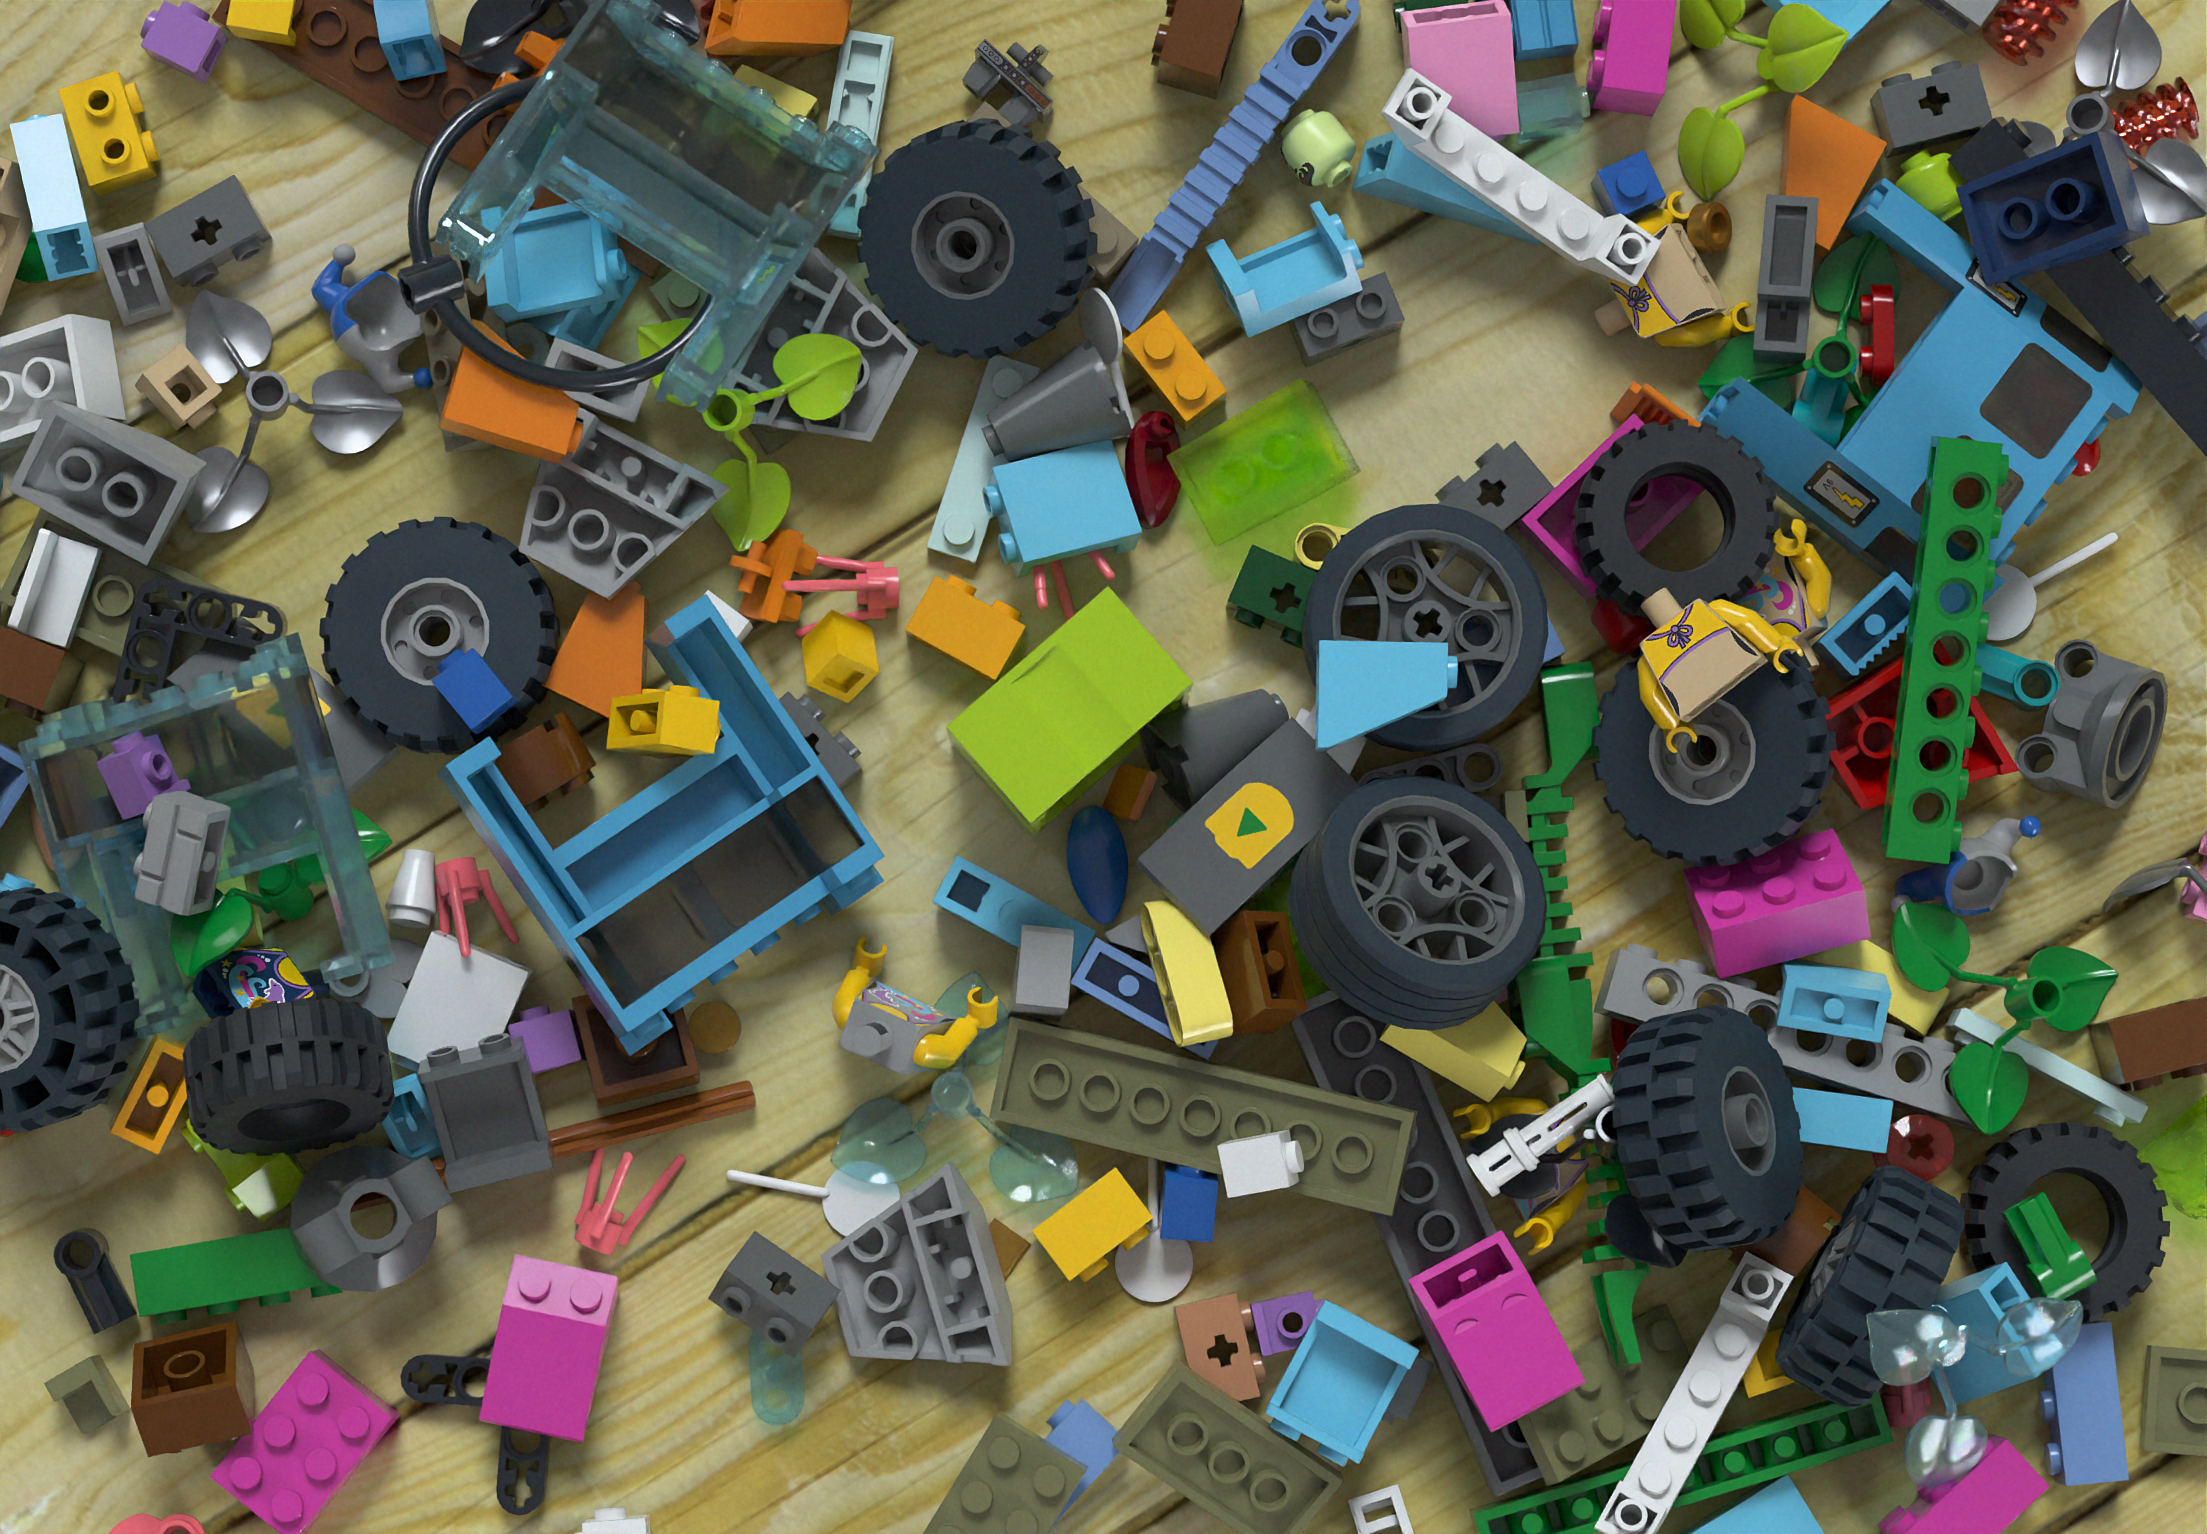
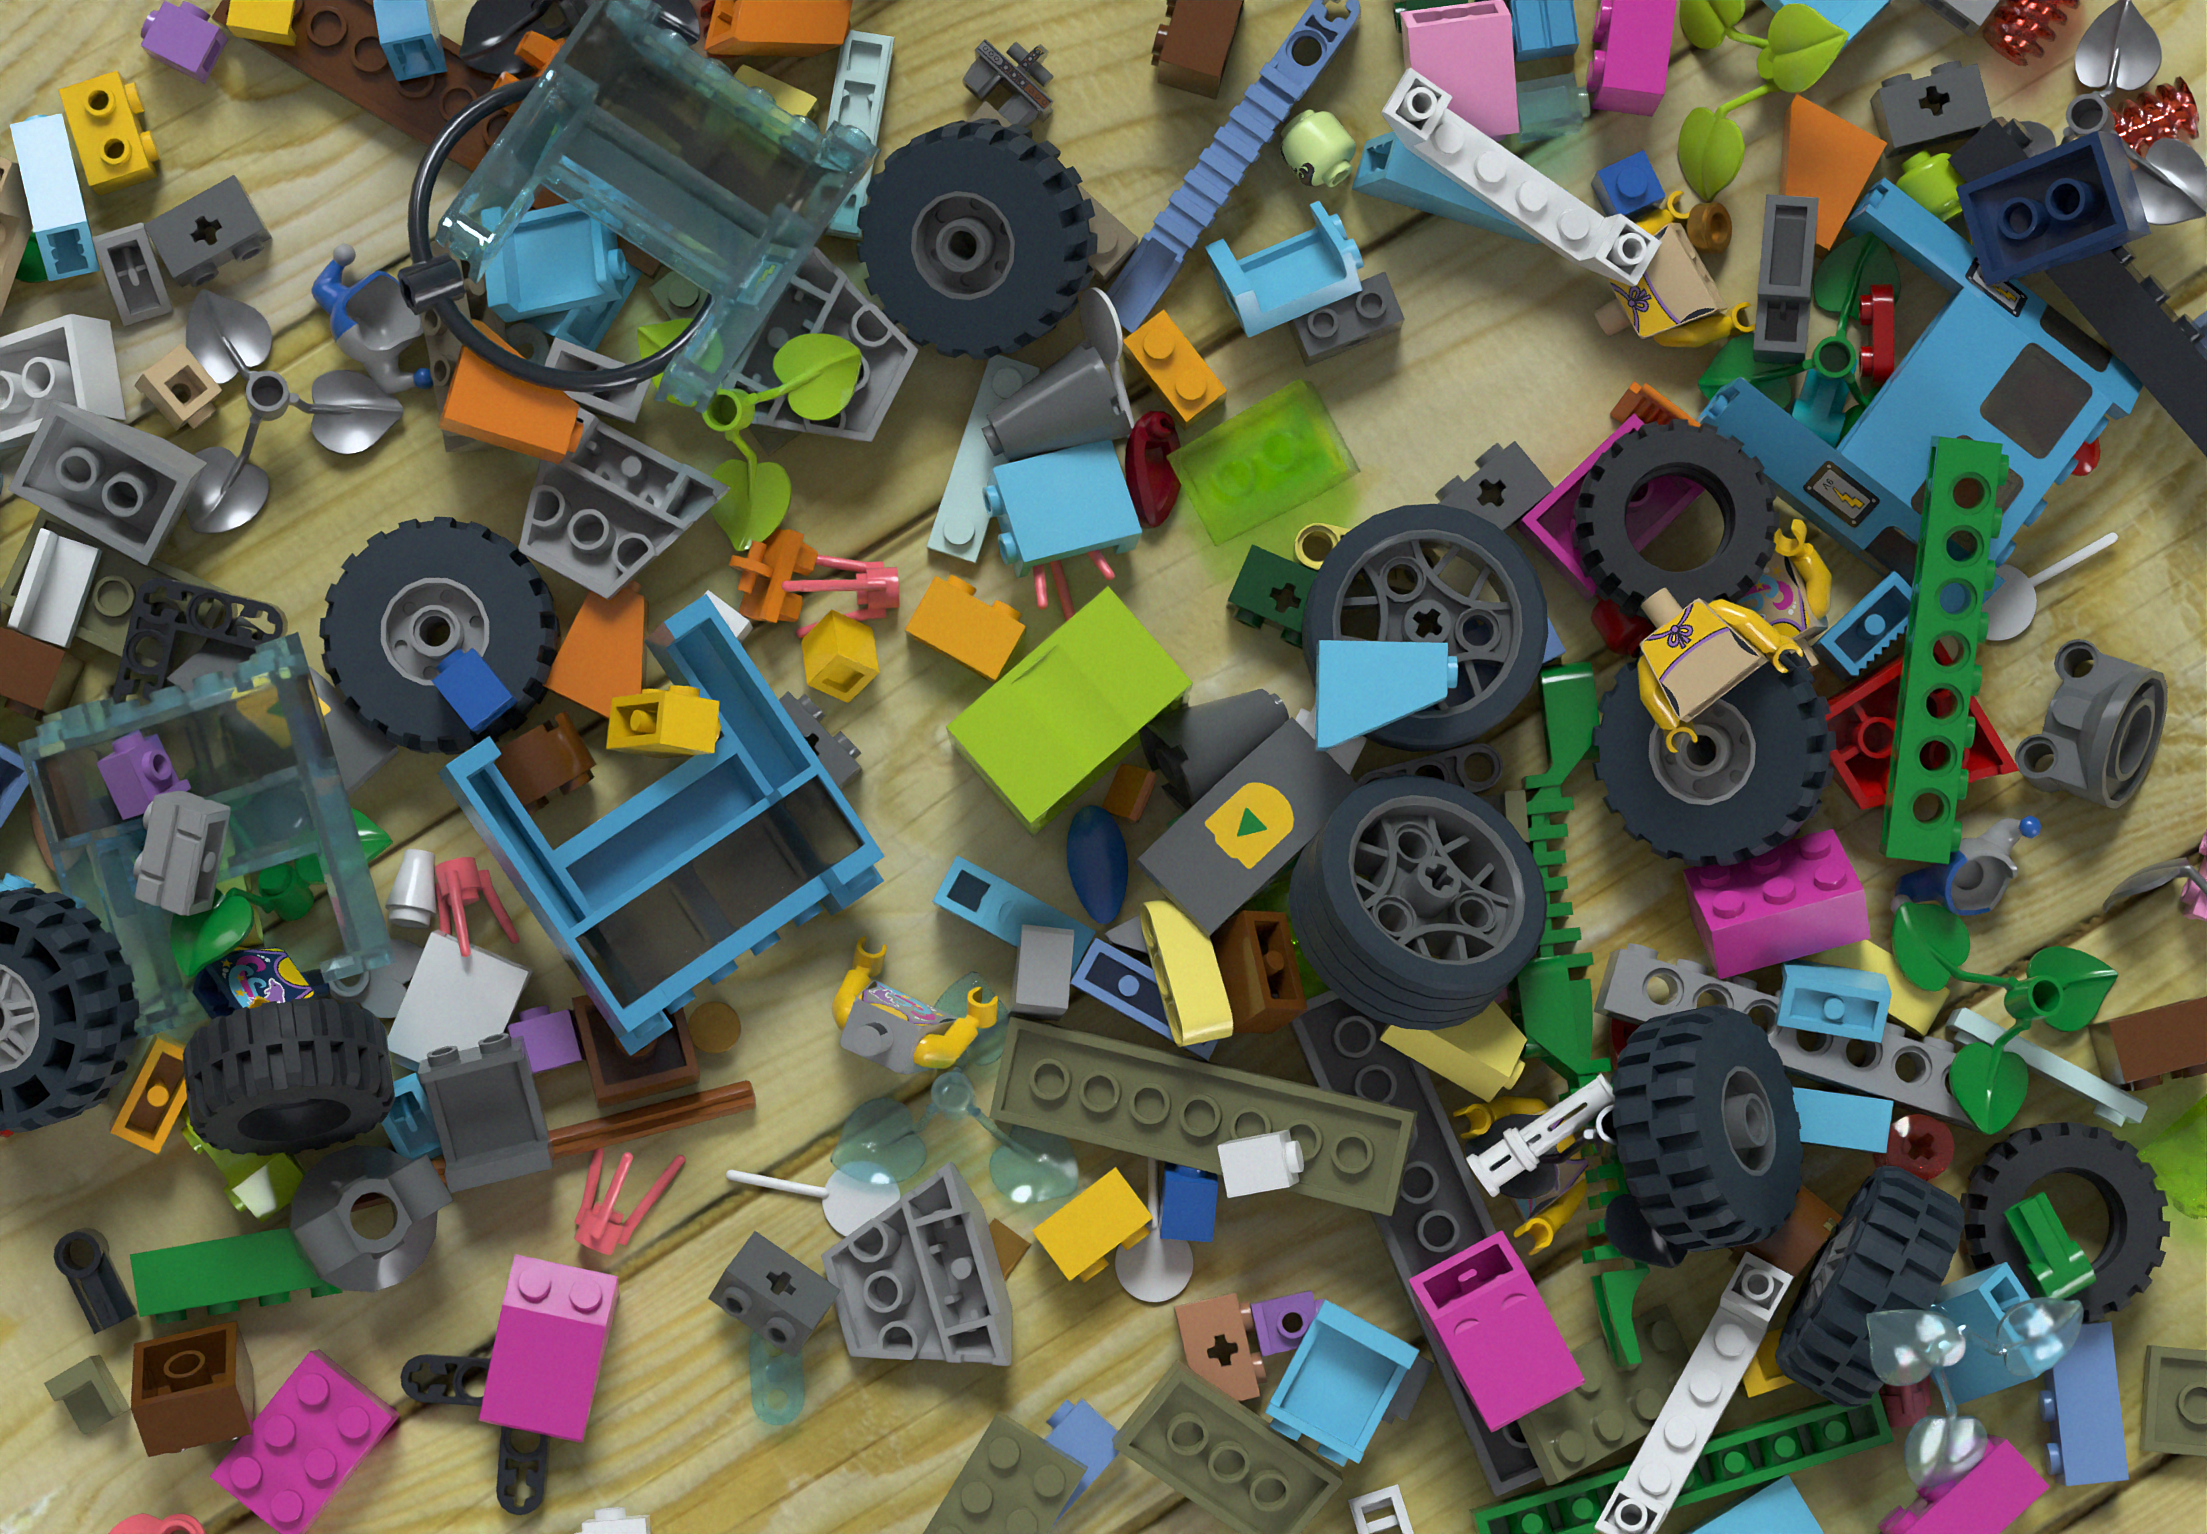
teal piece [1975,643,2061,712] -> none

